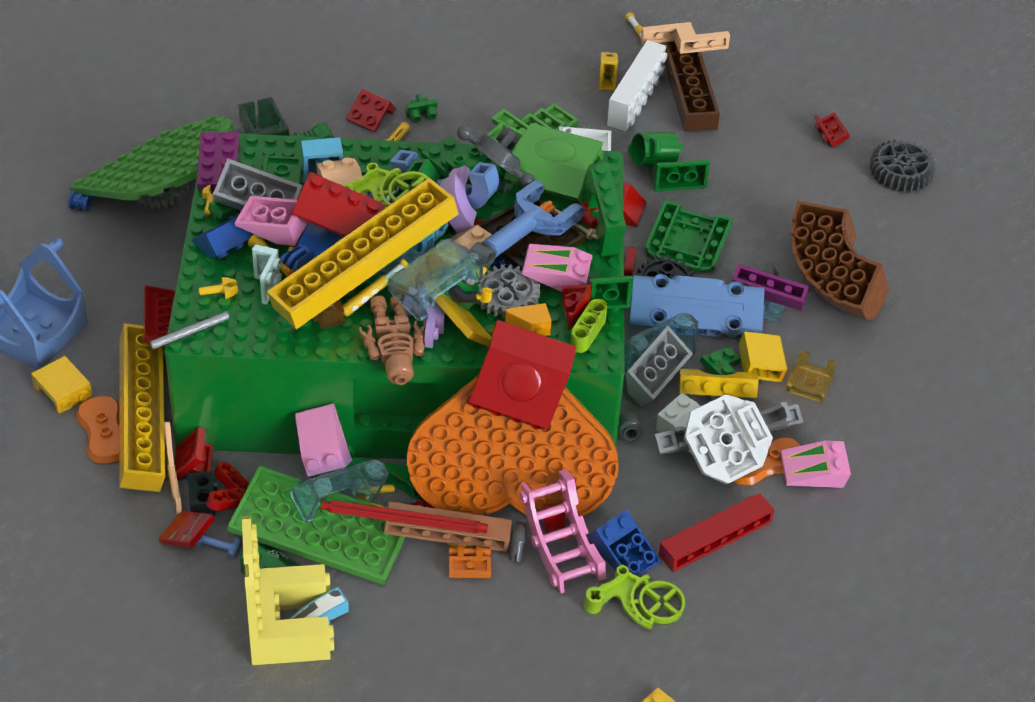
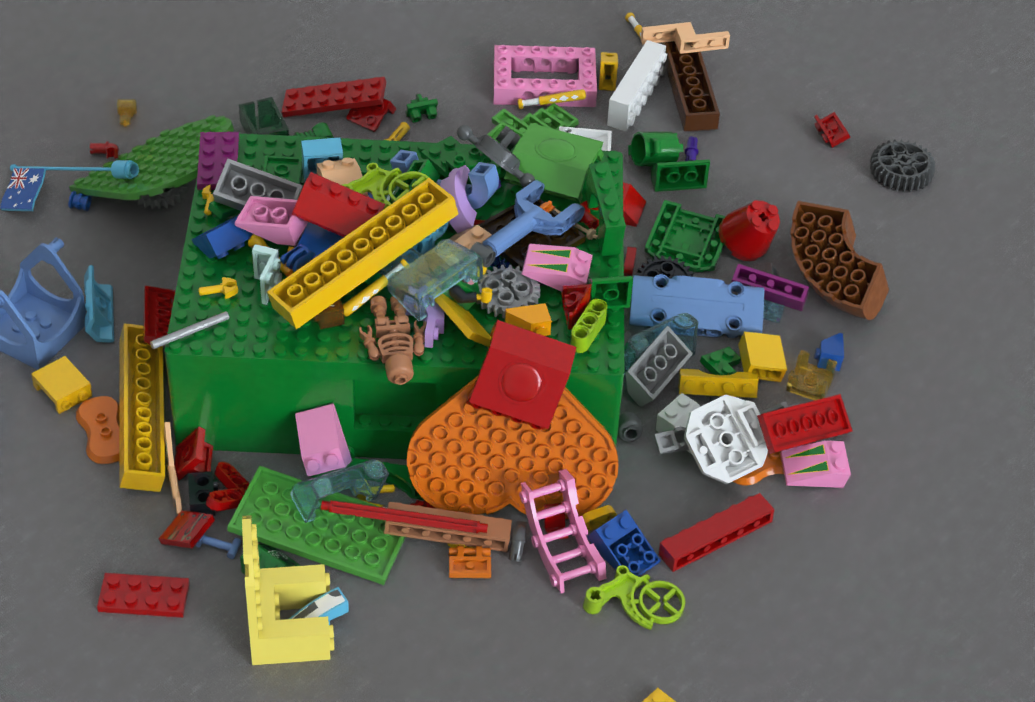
none -> flag [0,160,139,211]
none -> medium azure piece [84,265,114,343]
none -> red piece [90,141,119,159]
none -> red plate [97,573,190,618]
none -> clear yellow axle [117,99,137,127]
none -> red plate [281,76,386,117]
none -> bright pink brick [494,45,597,107]
none -> yellow piece [518,89,586,109]
none -> yellow beam [582,505,617,532]
none -> dark purple axle [685,136,699,161]
none -> red cone [719,200,780,262]
none -> red plate [757,394,853,454]
none -> blue slope [814,333,844,371]

